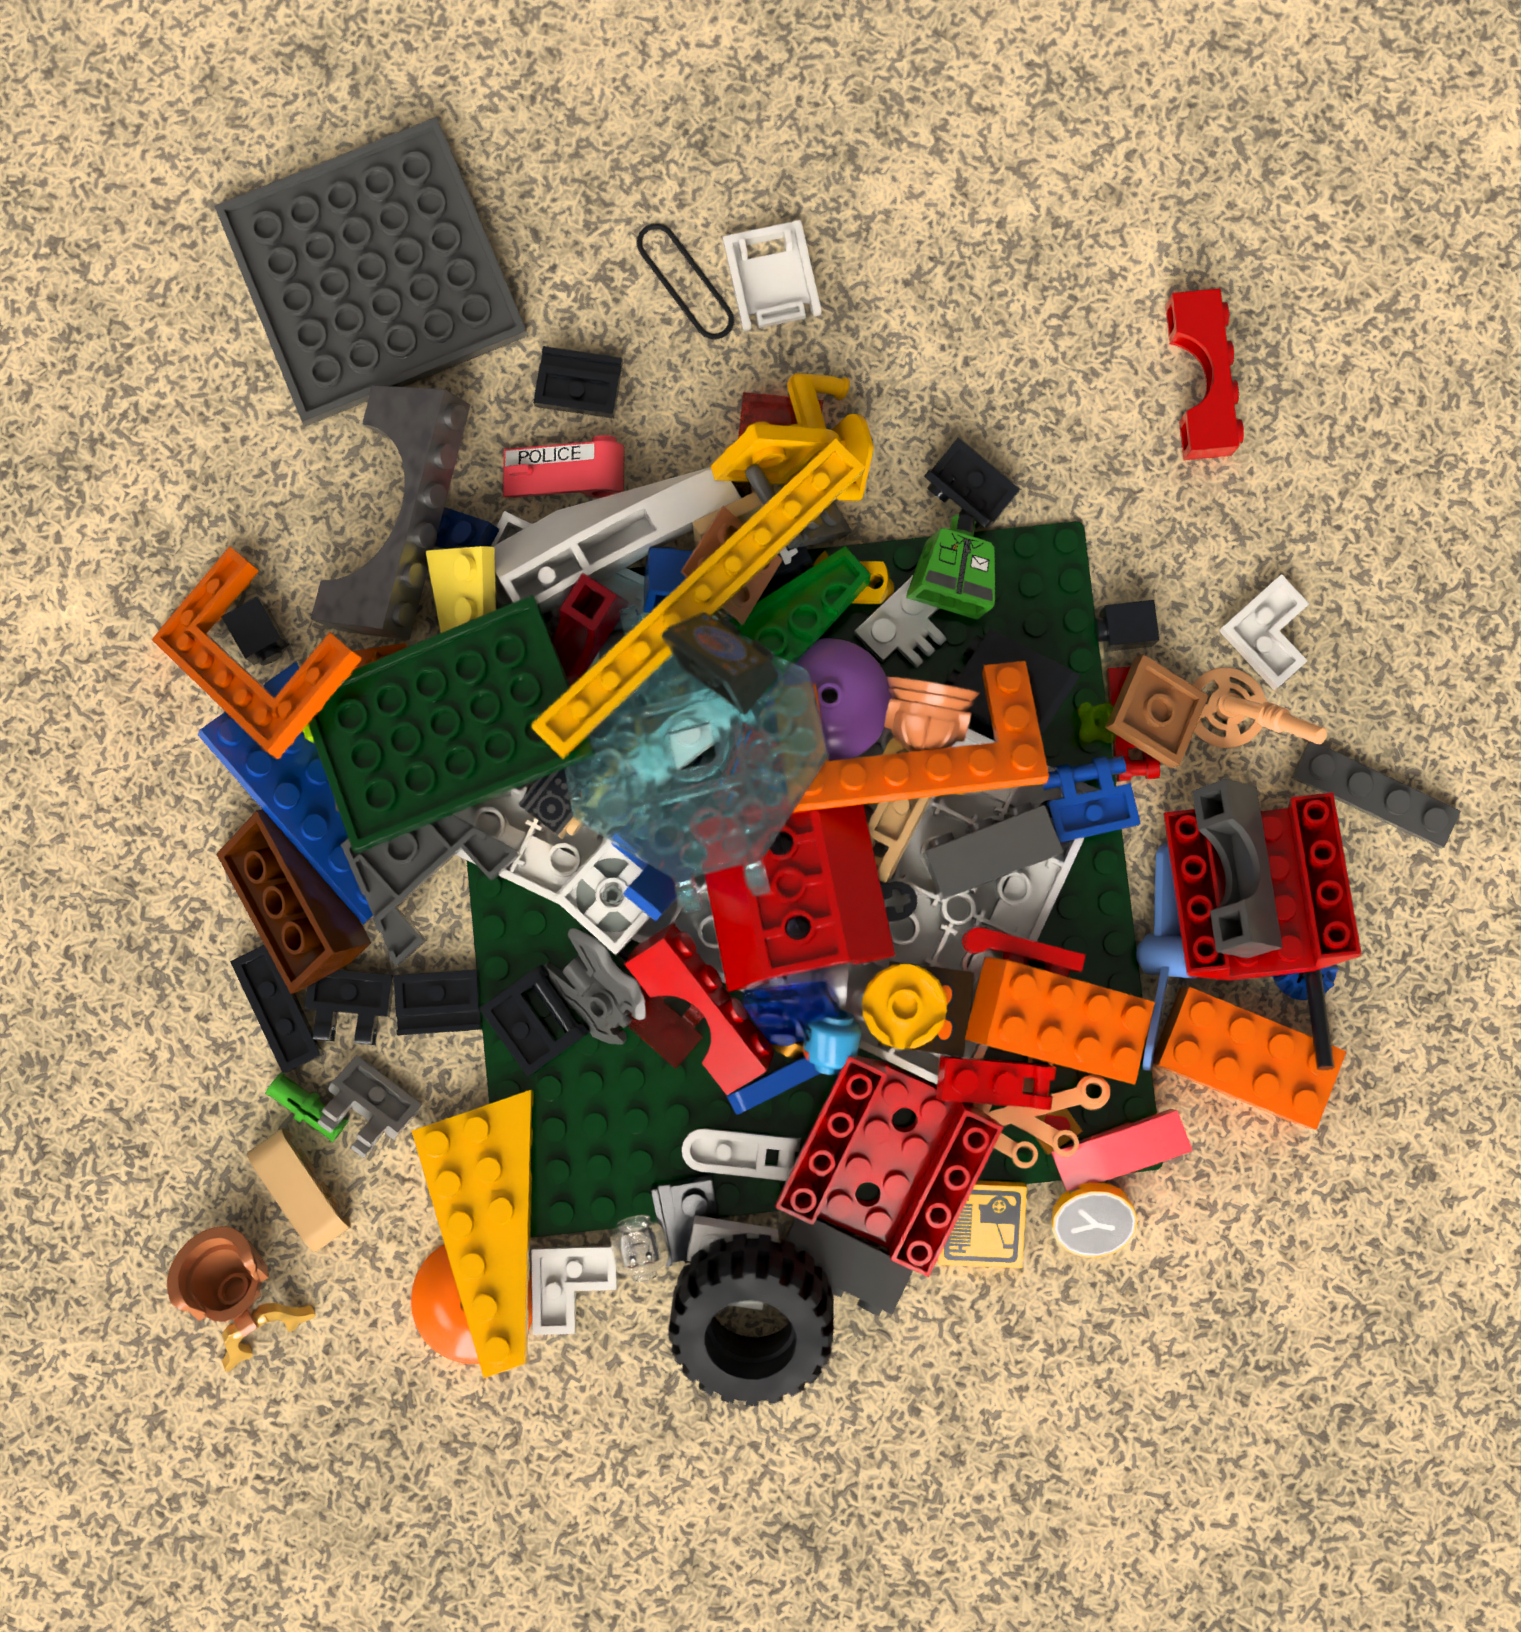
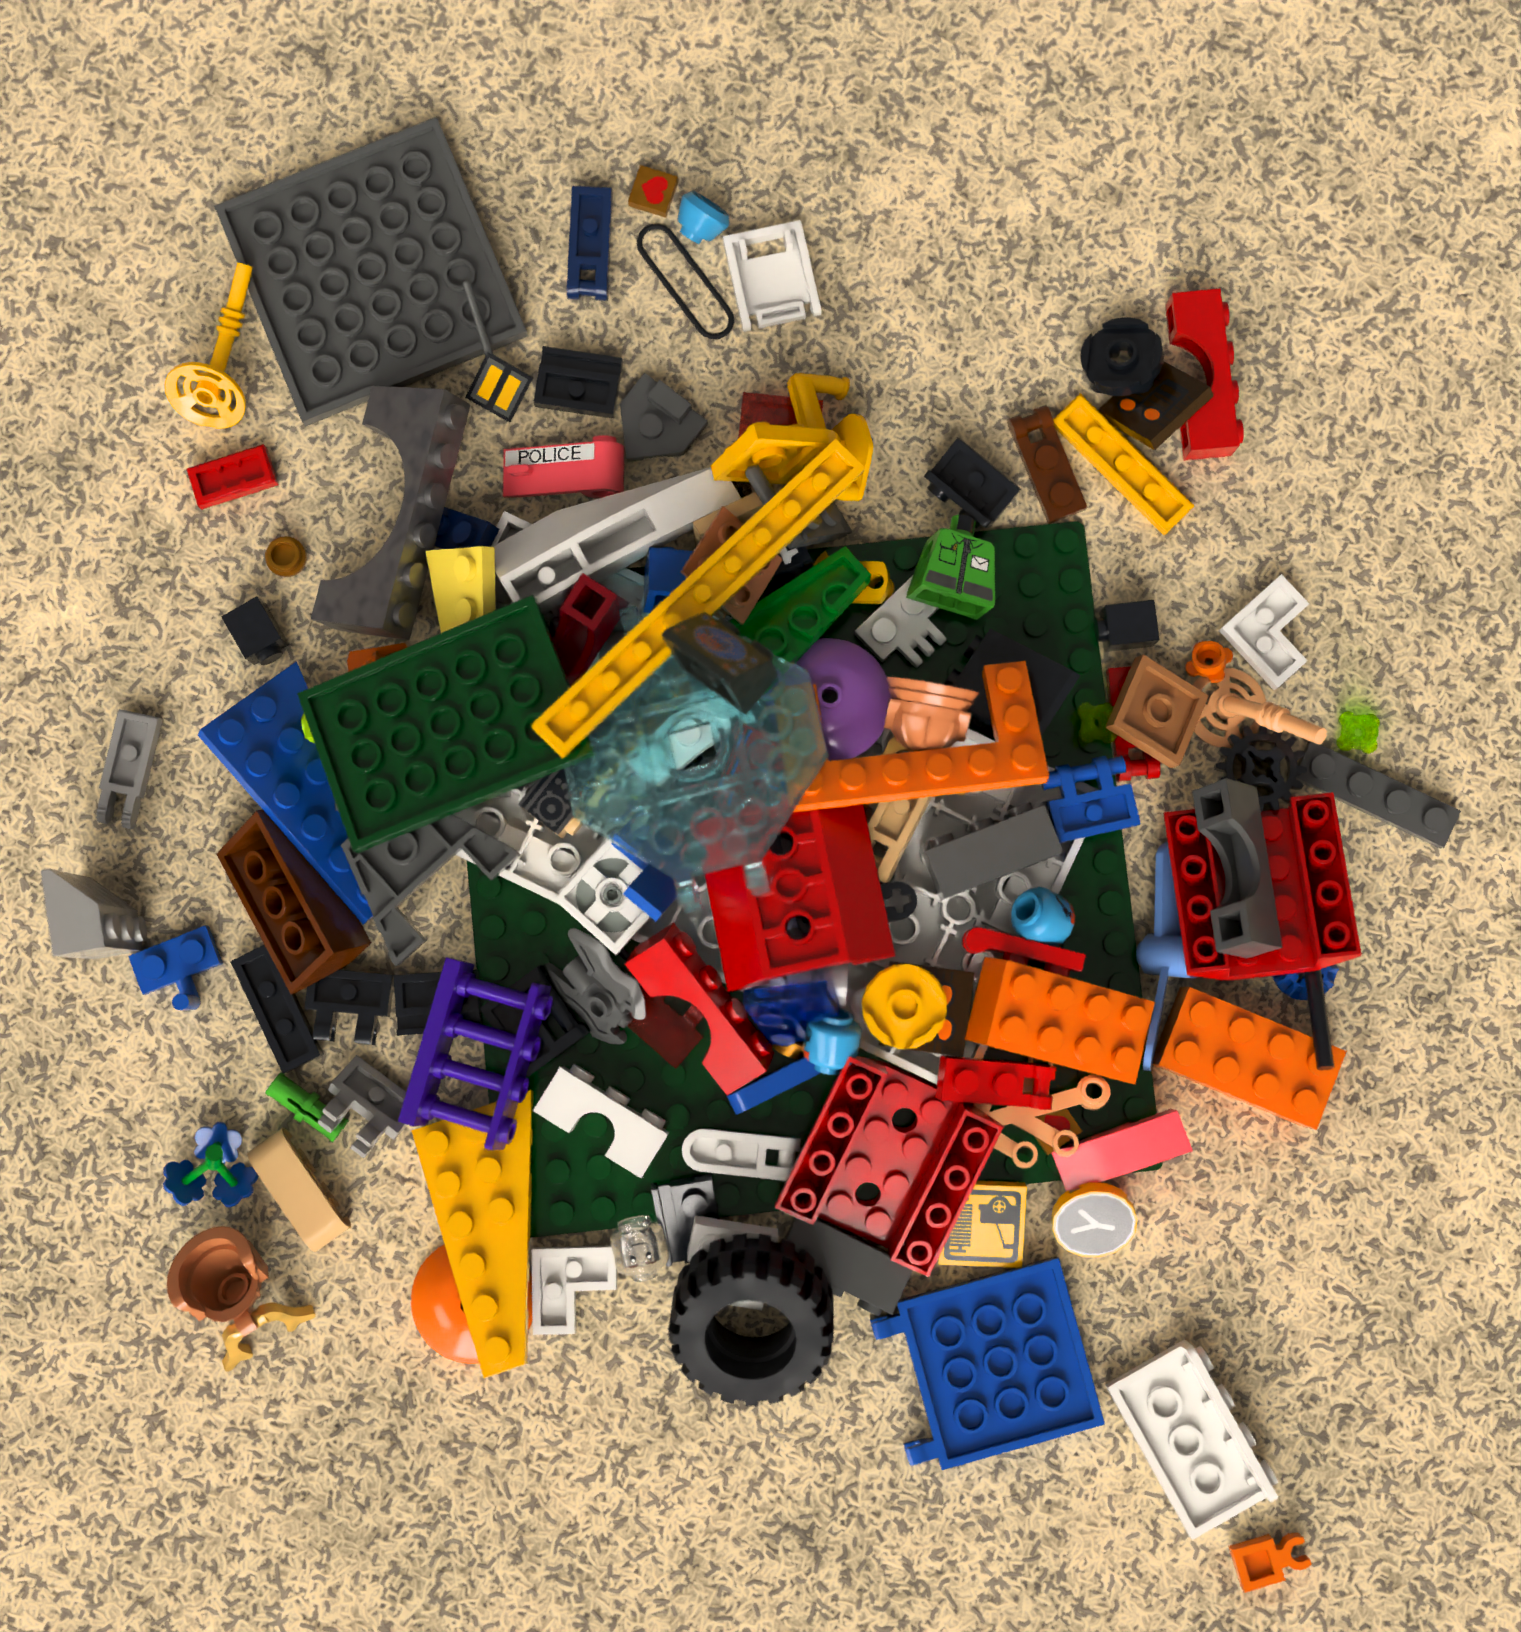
orange plate [151,546,362,759] -> none
none -> light grey slope [41,869,147,959]
none -> light grey hinge [96,709,163,829]
none -> blue plate [128,925,223,1010]
none -> blue plant [163,1122,258,1207]
none -> yellow dish [164,262,253,429]
none -> red plate [187,444,279,510]
none -> pearl gold plate [265,536,307,577]
none -> dark purple fence [398,957,553,1151]
none -> piece [463,279,534,423]
none -> white arch [533,1064,670,1178]
none -> dark blue plate [567,186,613,301]
none -> dark grey plate [620,373,708,462]
none -> pearl gold tile [628,165,679,218]
none -> dark azure cone [677,191,729,244]
none -> blue plate [870,1256,1105,1470]
none -> reddish brown plate [1007,405,1087,524]
none -> dark azure head [1011,887,1075,947]
none -> yellow tile [1053,393,1195,536]
none -> black plate [1080,317,1164,396]
none -> dark brown tile [1098,362,1214,450]
none -> white bracket [1105,1339,1278,1540]
none -> orange plate [1185,641,1233,683]
none -> black gear [1214,725,1307,813]
none -> orange plate [1228,1532,1312,1593]
none -> clear neon green plate [1336,711,1380,754]

